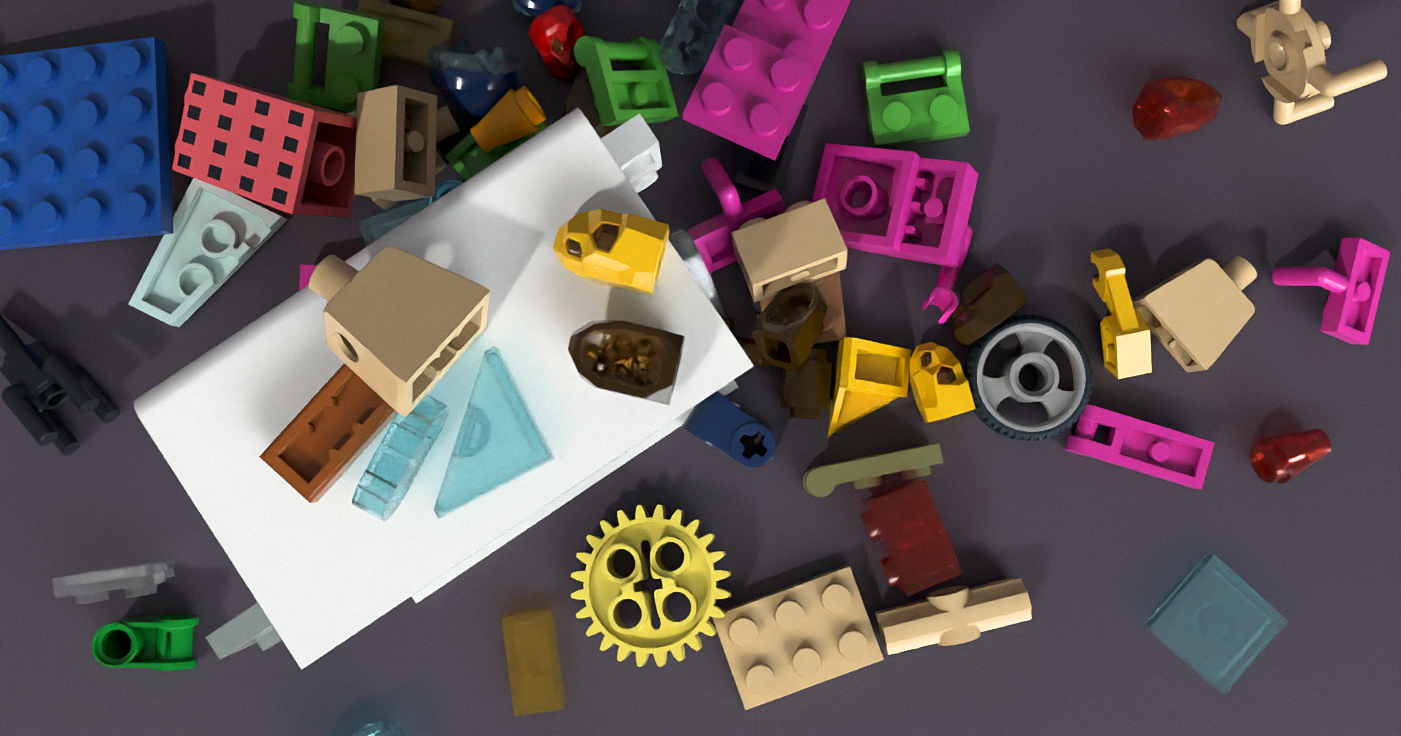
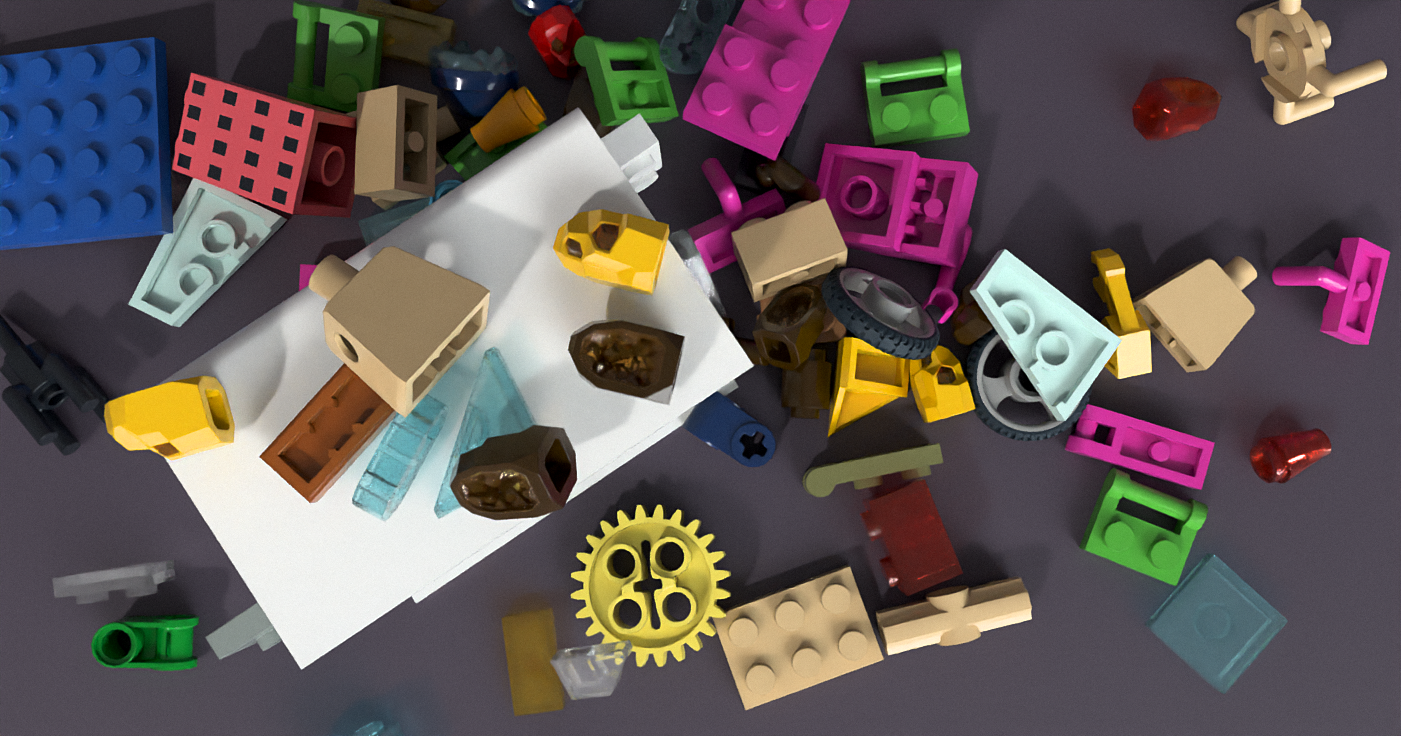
none -> yellow rock [104,375,235,460]
none -> dark brown rock [449,425,577,520]
none -> clear tile [550,640,633,700]
none -> dark brown arm [755,155,820,203]
none -> wheel [822,266,940,360]
none -> light aqua wing [970,249,1122,421]
none -> bright green plate [1079,468,1208,586]

